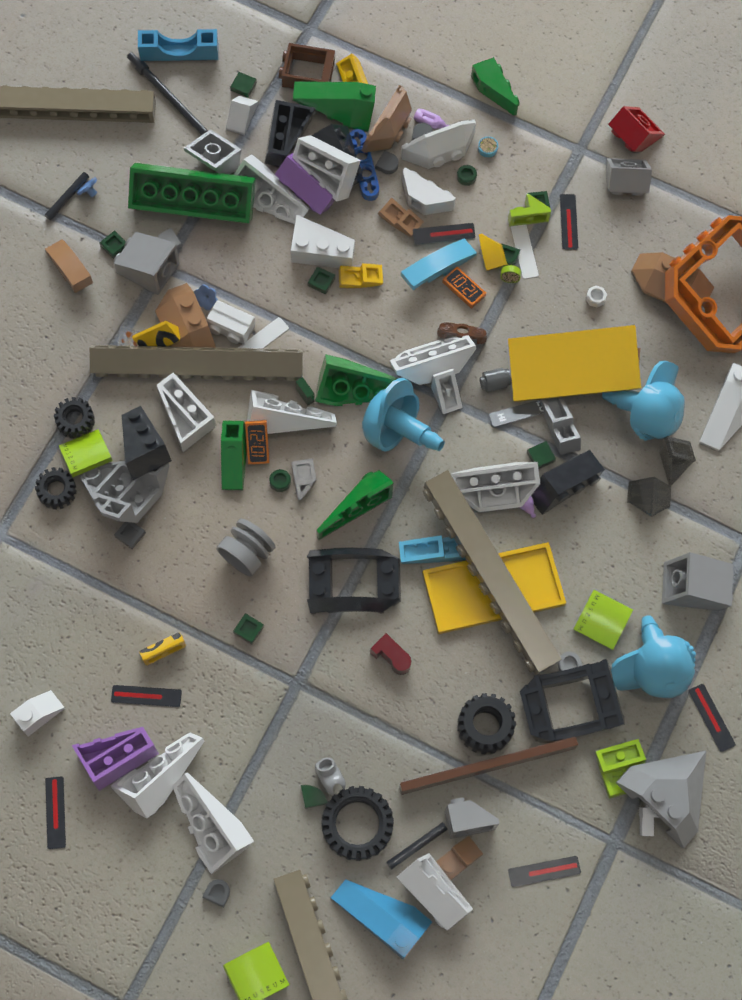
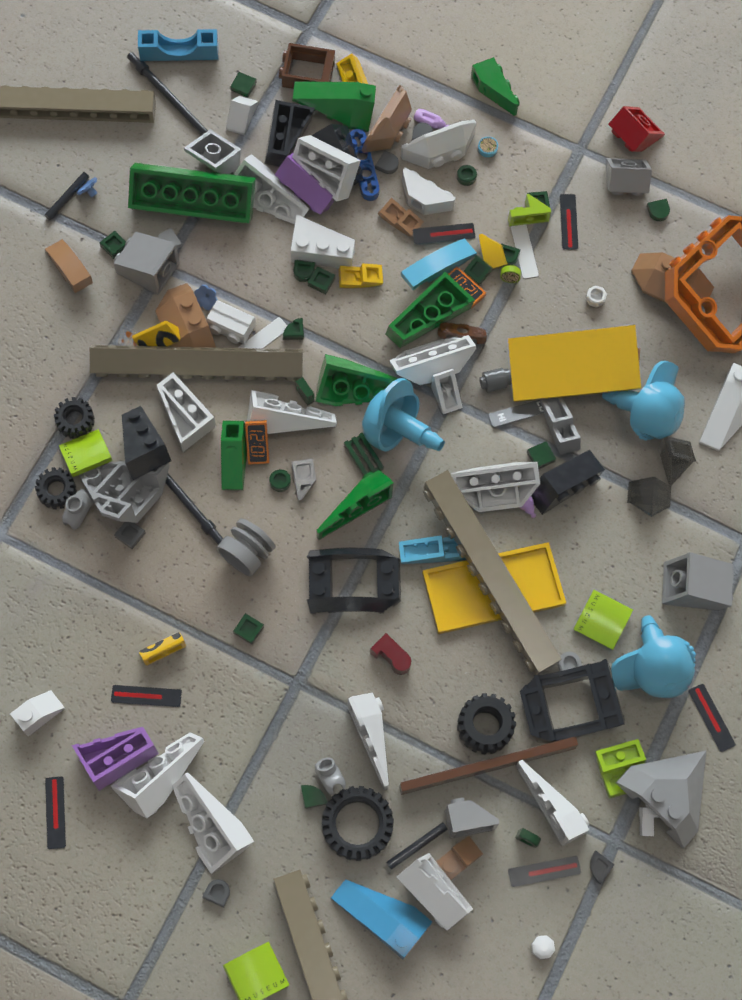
none -> light grey piece [62,489,94,530]
none -> black bar [165,473,223,545]
none -> dark green tile [283,318,304,340]
none -> dark green tile [293,260,315,282]
none -> dark green tile [344,432,384,476]
none -> white wedge [348,693,389,790]
none -> green wedge [385,272,475,348]
none -> dark green tile [464,255,494,284]
none -> dark green tile [515,828,541,848]
none -> white wedge [516,760,589,847]
none -> white tile [531,936,555,959]
none -> black tile [590,850,614,884]
none -> dark green tile [646,198,670,222]

